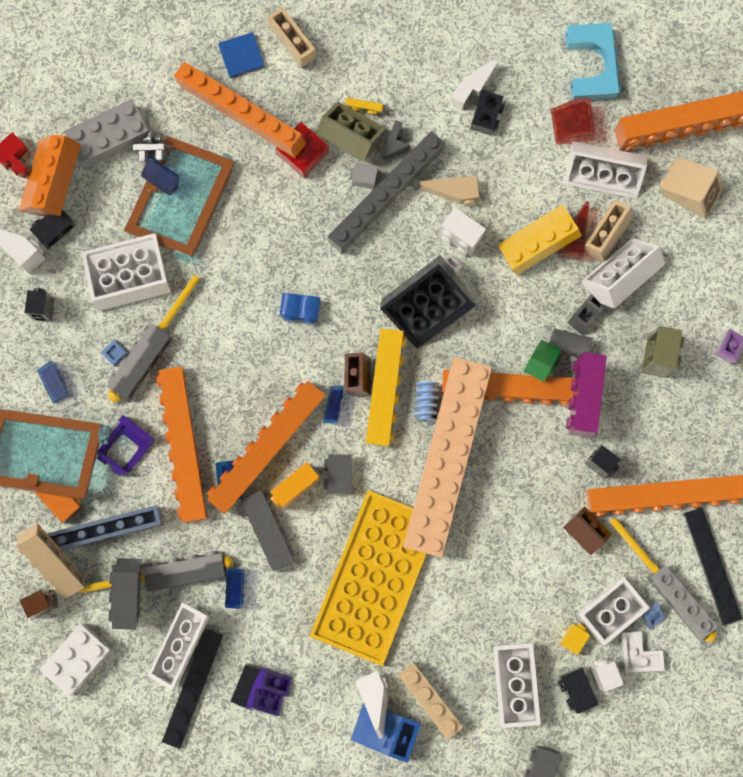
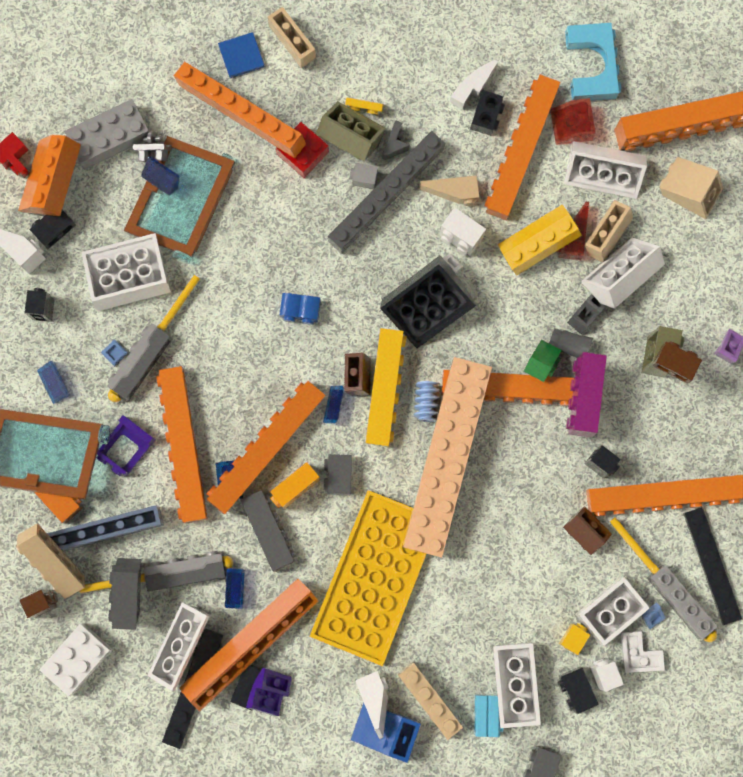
none -> orange brick [179,579,318,712]
none -> medium azure brick [474,694,504,737]
none -> orange brick [484,74,560,221]
none -> reddish brown brick [652,341,702,384]

